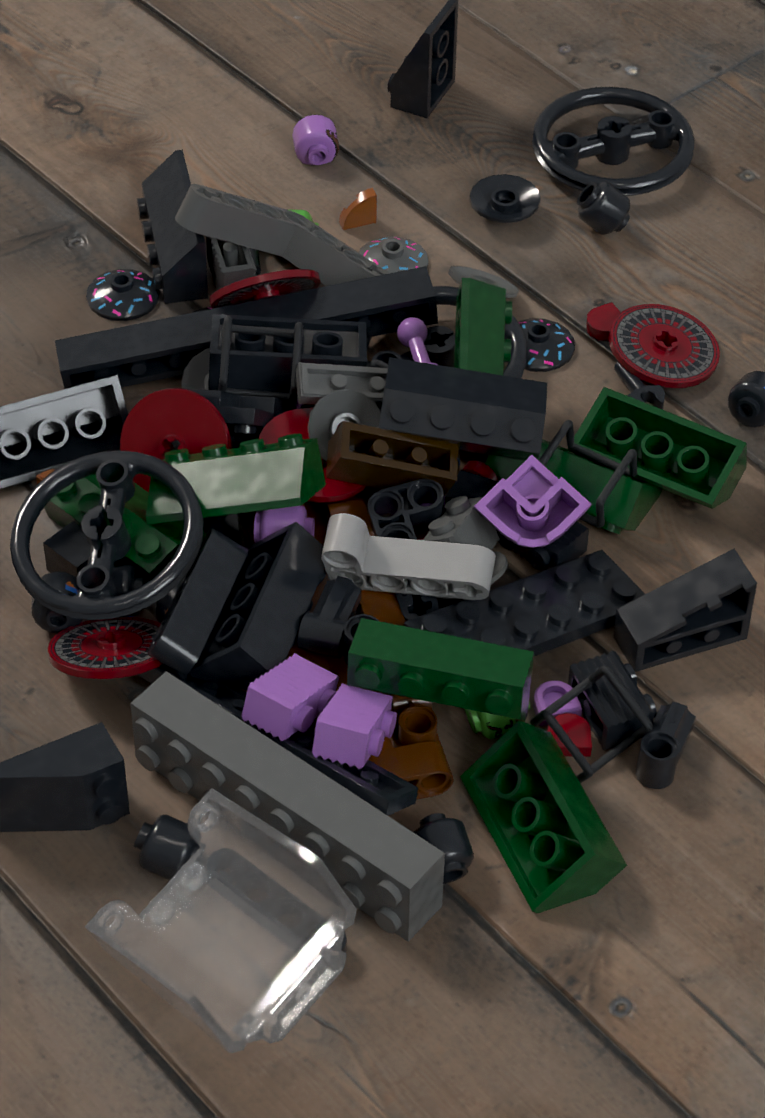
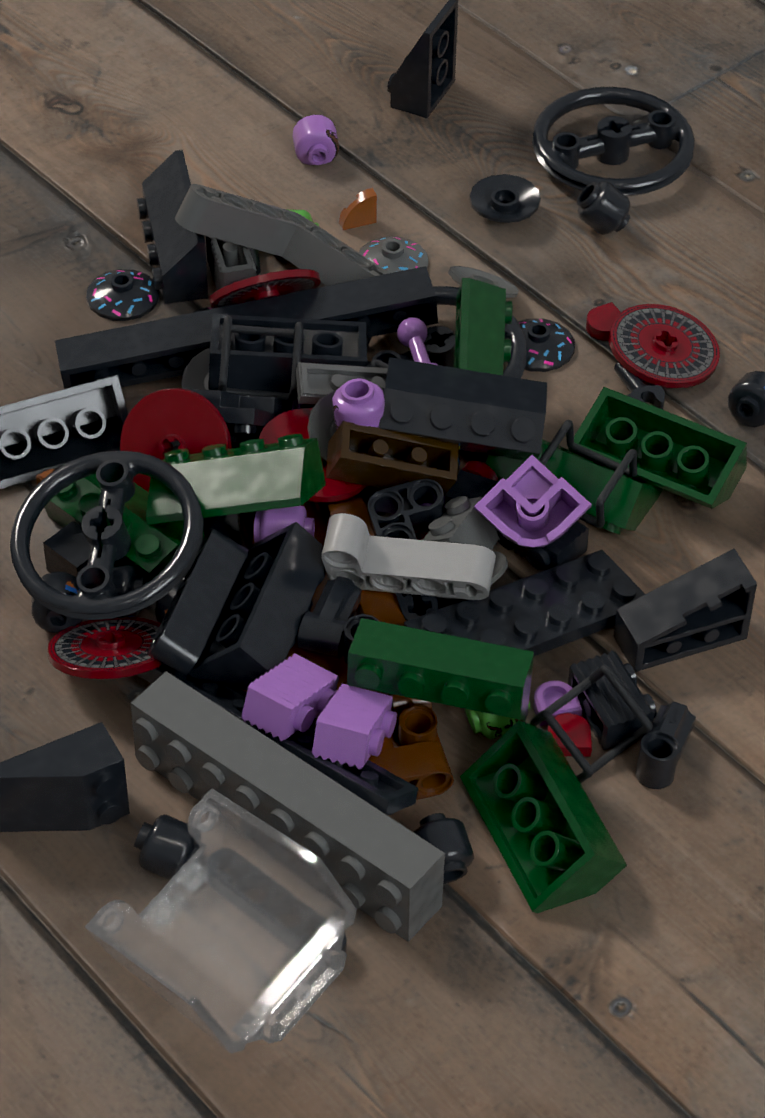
none -> medium lavender head [332,378,385,429]

